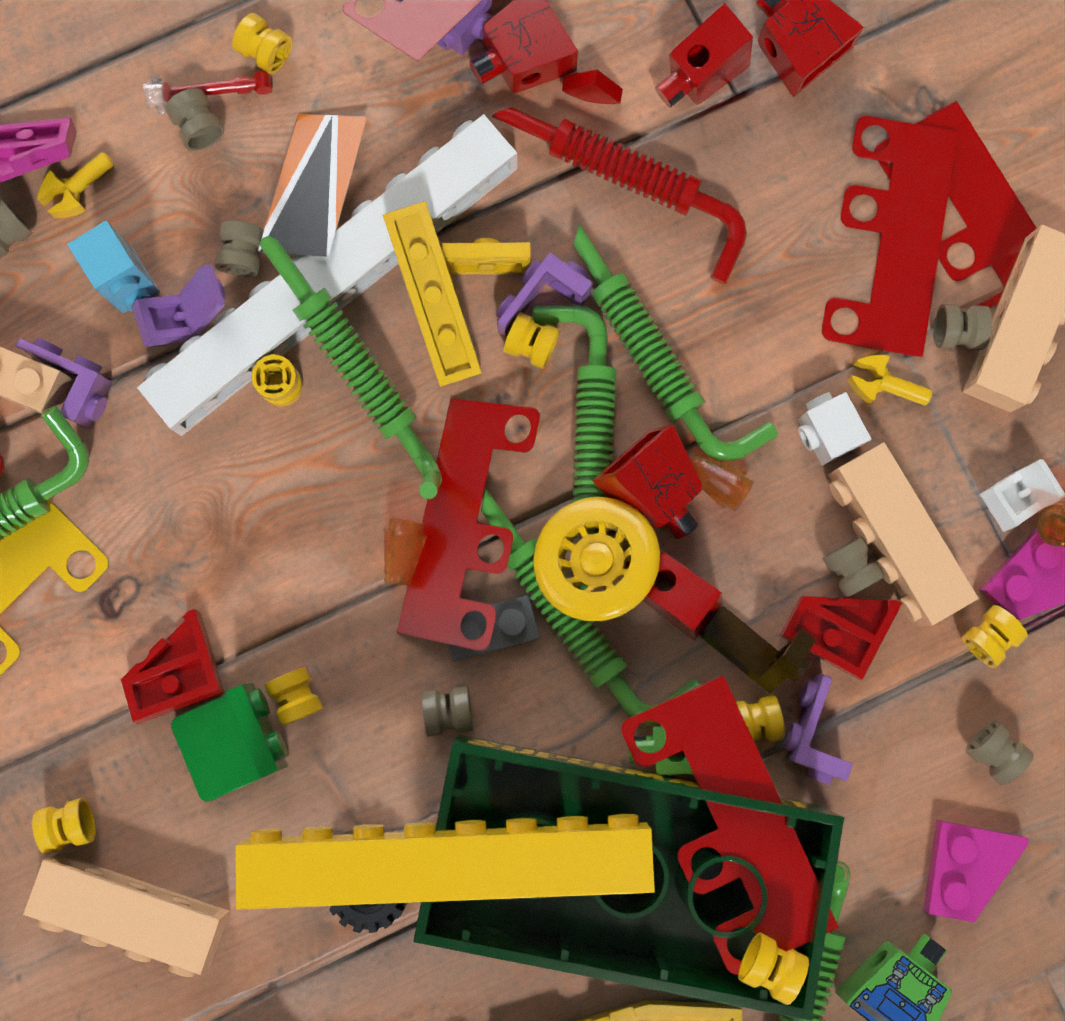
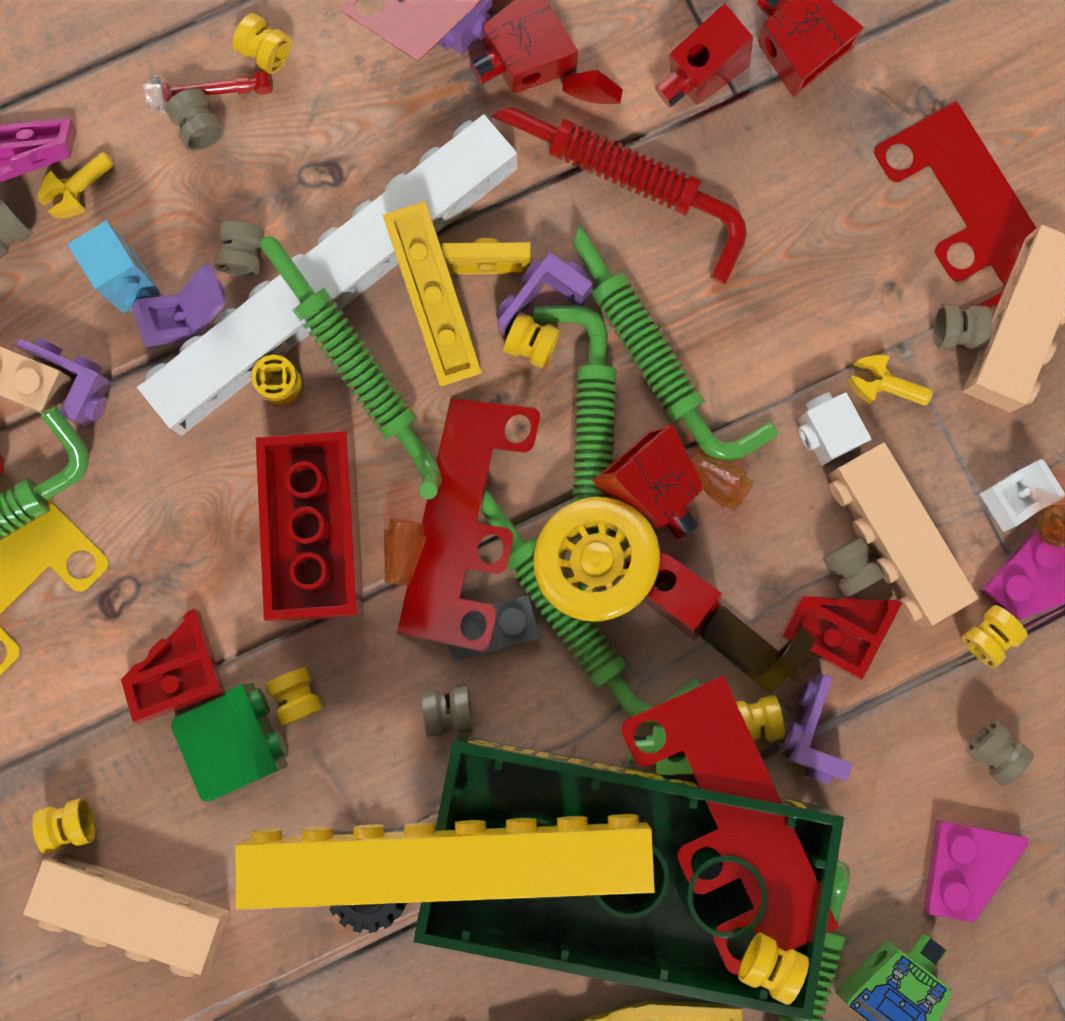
sticker [258,114,367,257] -> none
red piece [822,116,959,358] -> none
none -> red brick [255,431,363,622]

